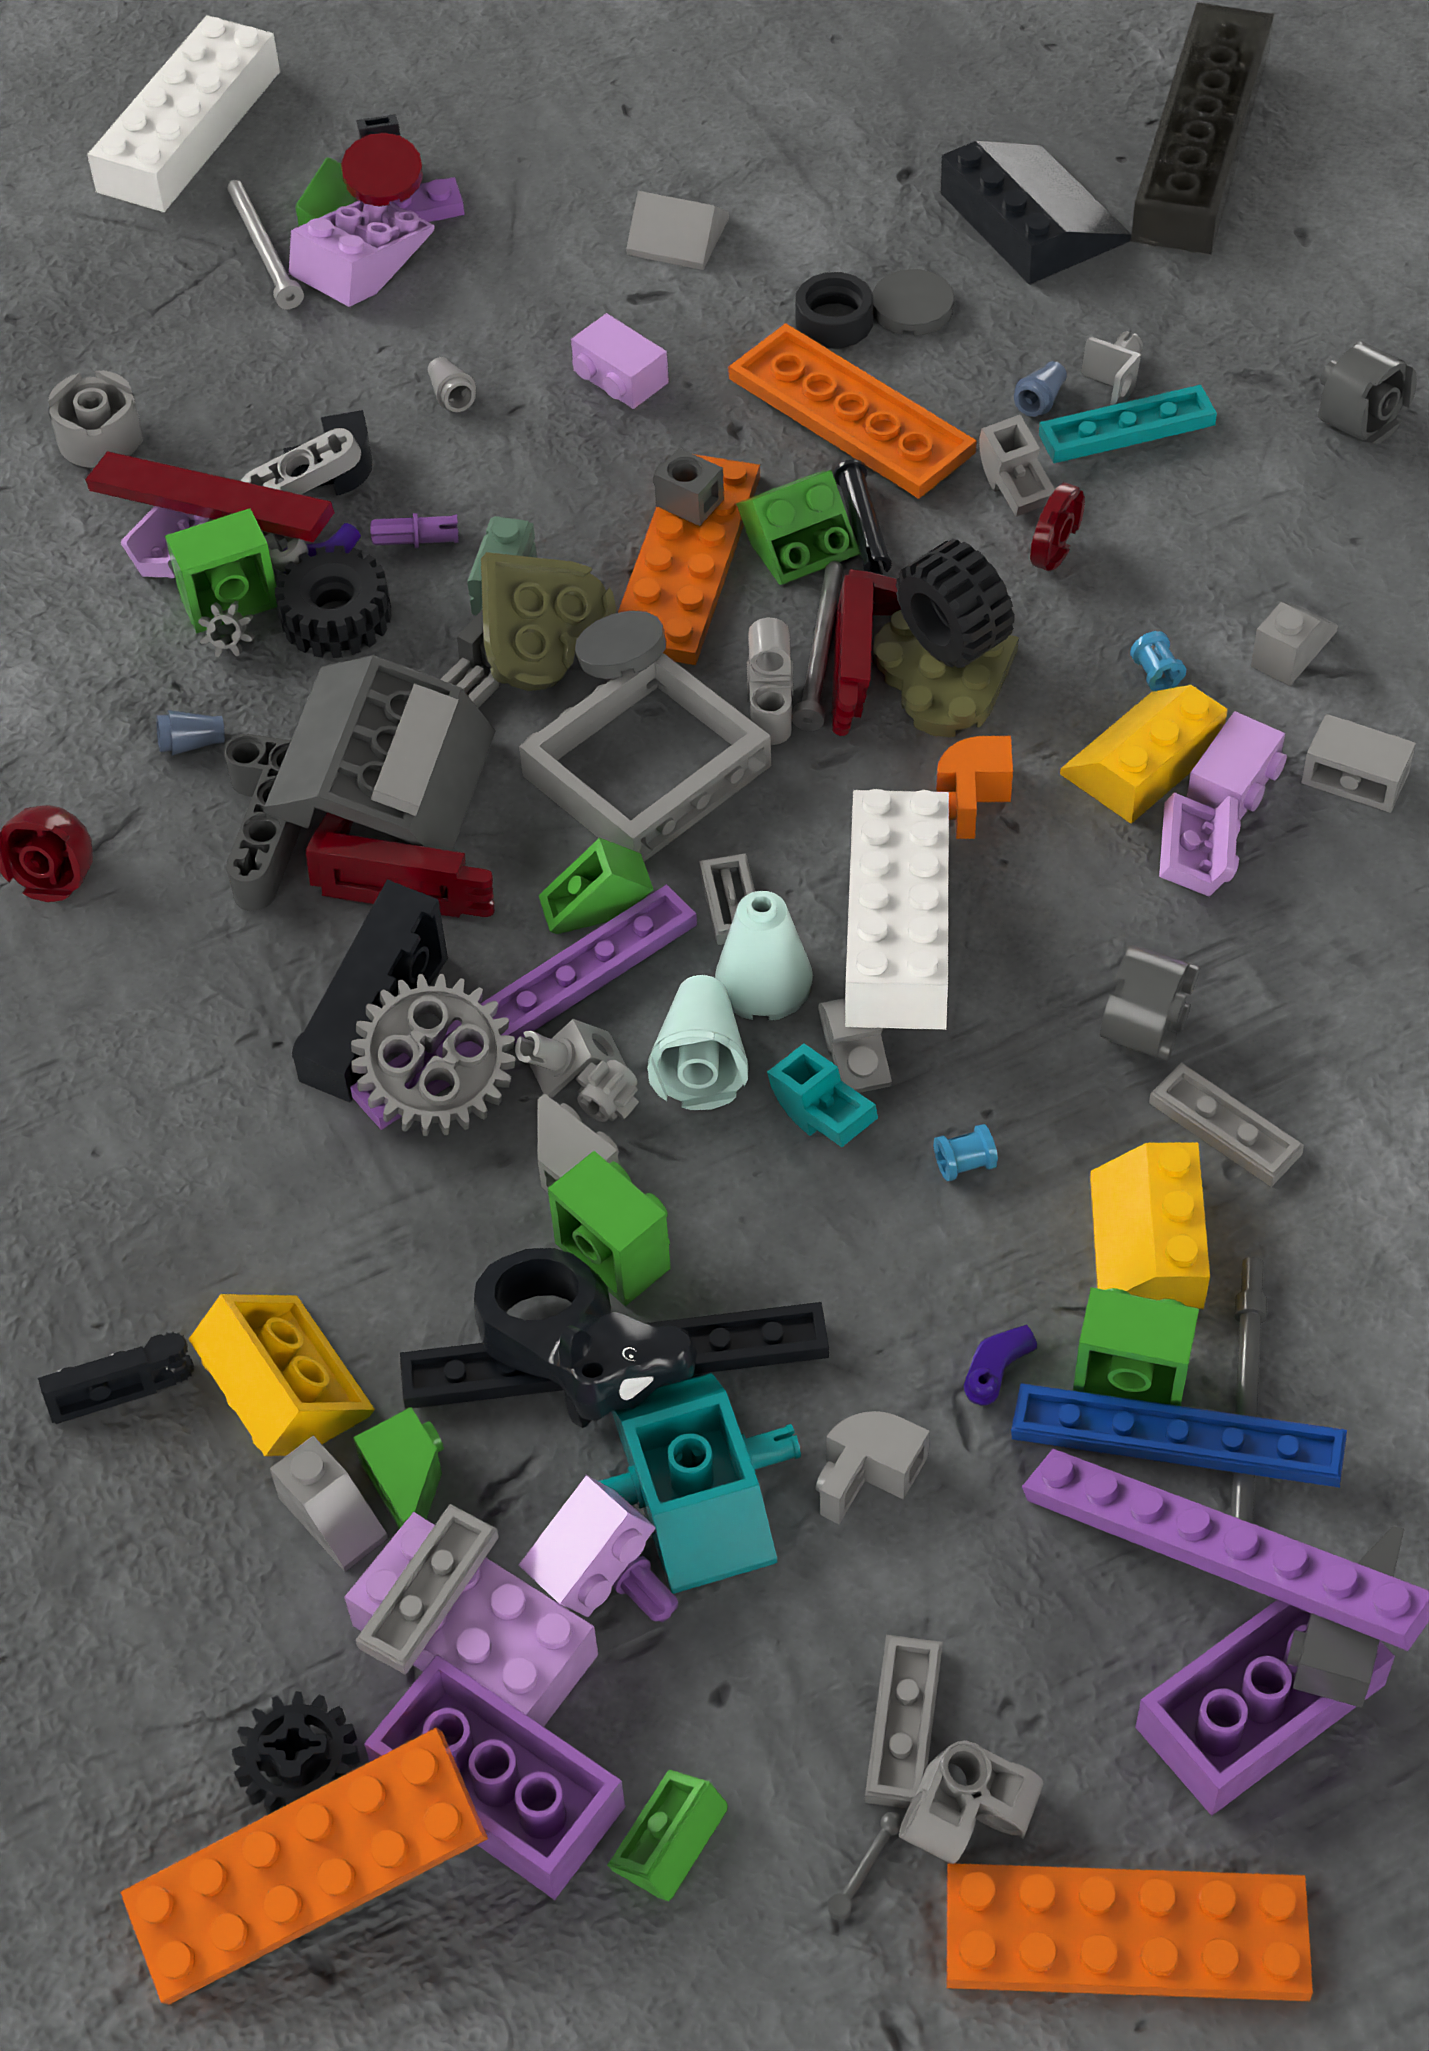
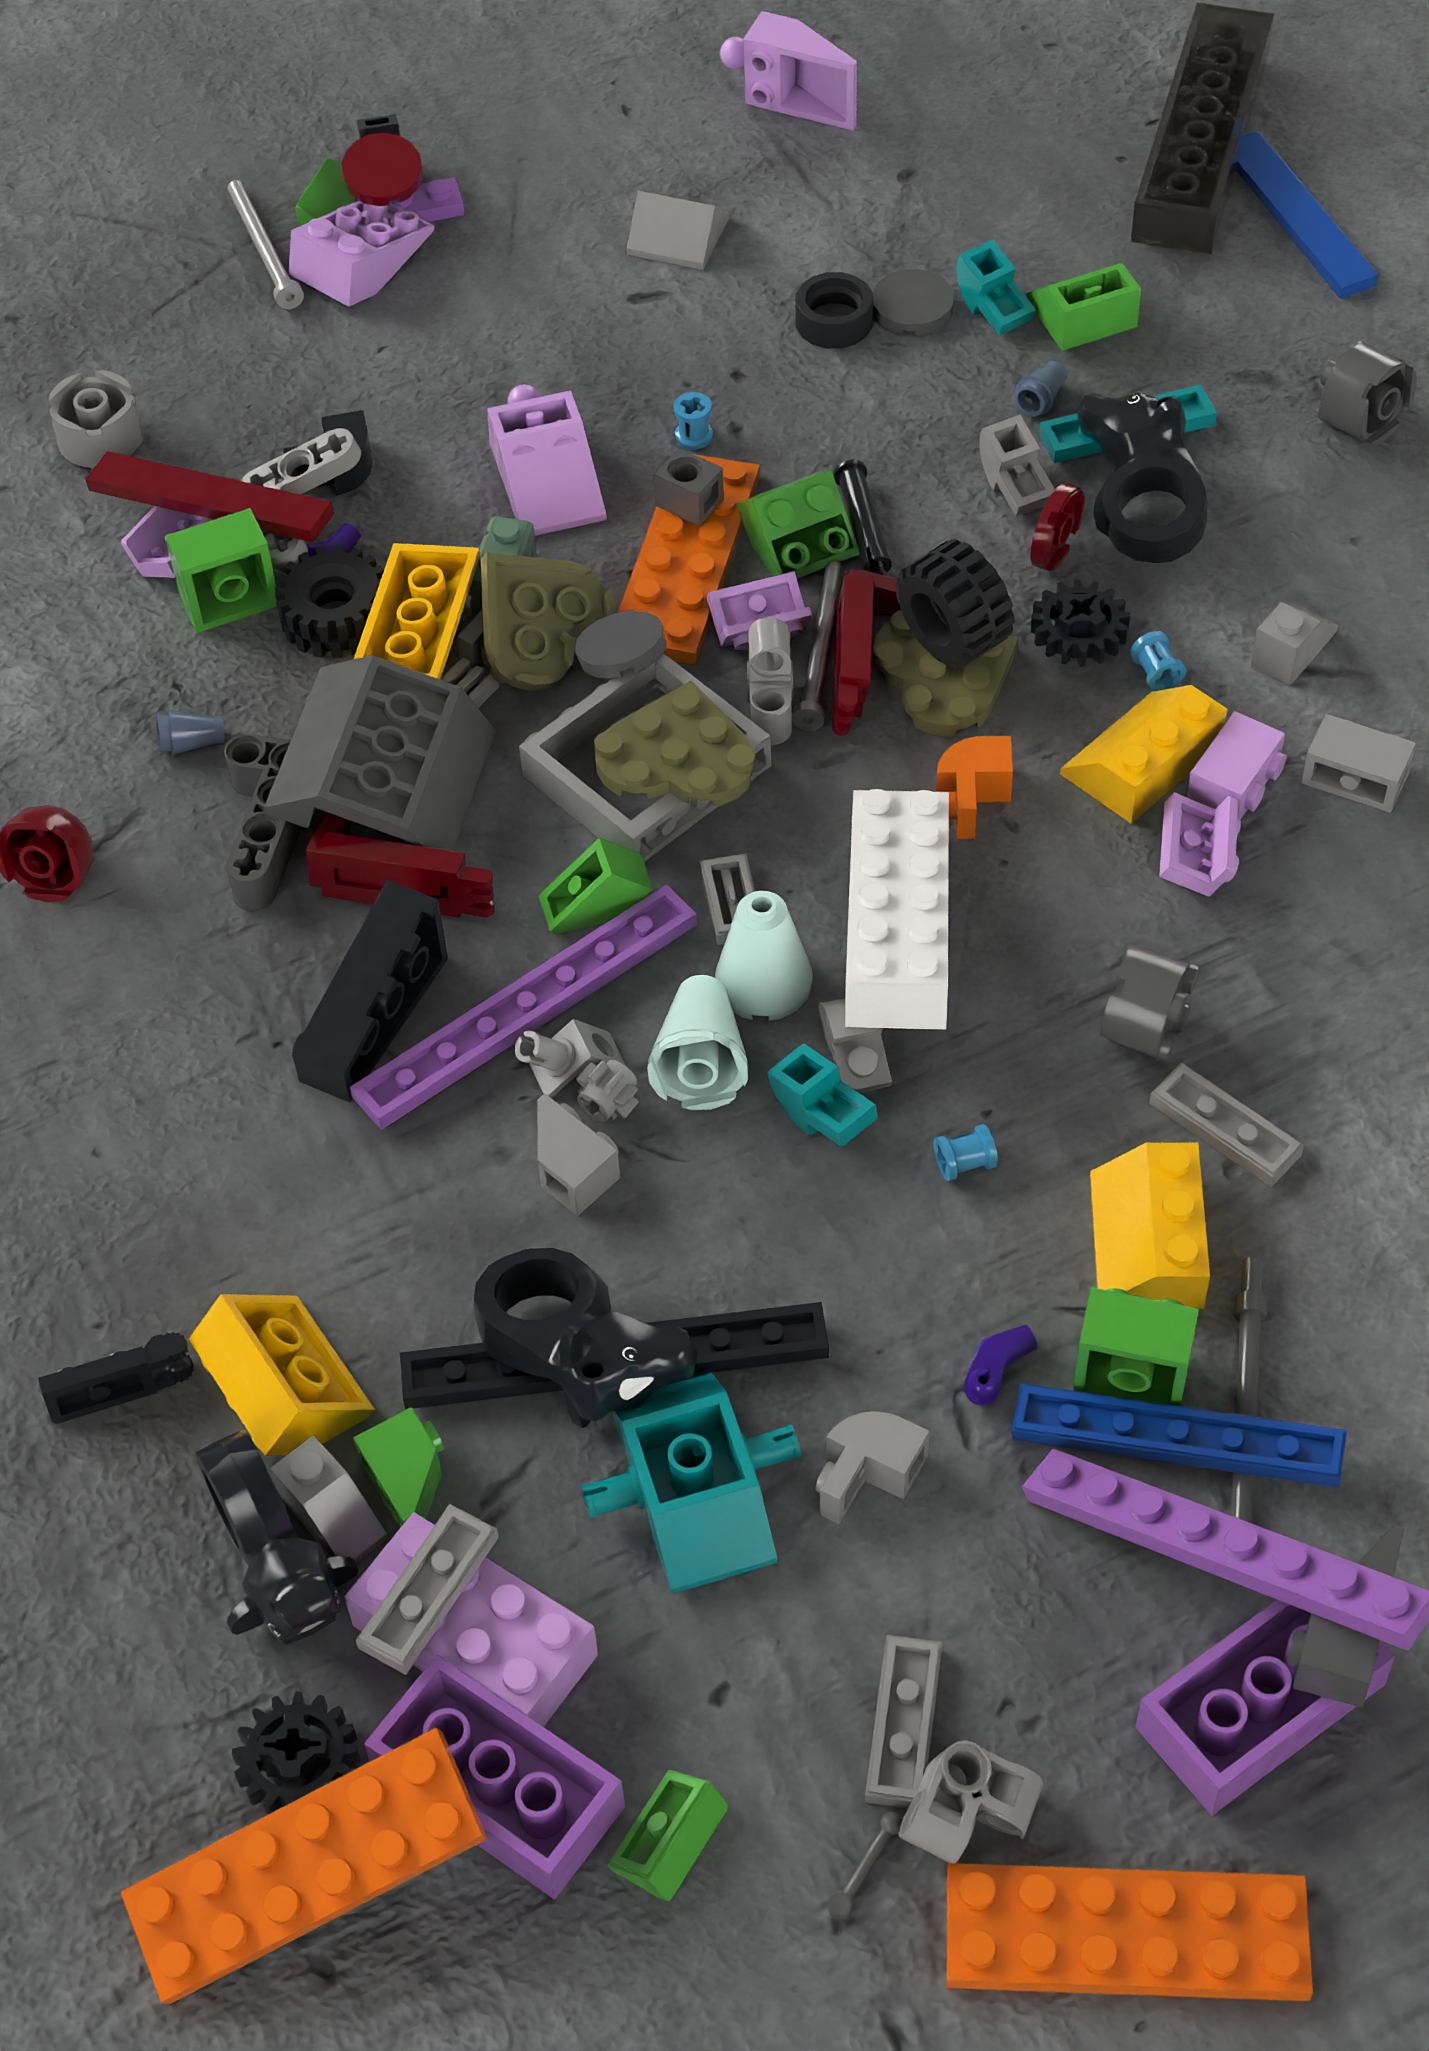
white brick [87,15,280,212] -> none
light grey gear [198,601,255,657] -> none
light grey gear [351,974,515,1136] -> none
medium lavender axle [370,513,458,548] -> none
light grey tile [371,683,458,816] -> none
light grey cone [427,357,476,412] -> none
brick [519,1475,656,1617] -> none
bright green brick [548,1151,671,1306] -> none
lavender brick [571,313,668,409] -> none
medium lavender axle [613,1556,678,1622] -> none
orange plate [728,323,977,499] -> none
black slope [940,141,1132,285] -> none
light grey bracket [1081,331,1143,406] -> none
none -> black animal [196,1429,359,1645]
none -> yellow slope [353,543,481,680]
none -> lavender slope [487,384,607,536]
none -> olive plate [594,680,755,806]
none -> dark azure bush [673,392,713,450]
none -> lavender bracket [707,572,812,650]
none -> lavender slope [720,11,857,131]
none -> teal brick [956,239,1036,336]
none -> bright green slope [1026,263,1141,351]
none -> black gear [1030,579,1130,667]
none -> black animal [1077,392,1207,563]
none -> blue tile [1222,130,1378,299]

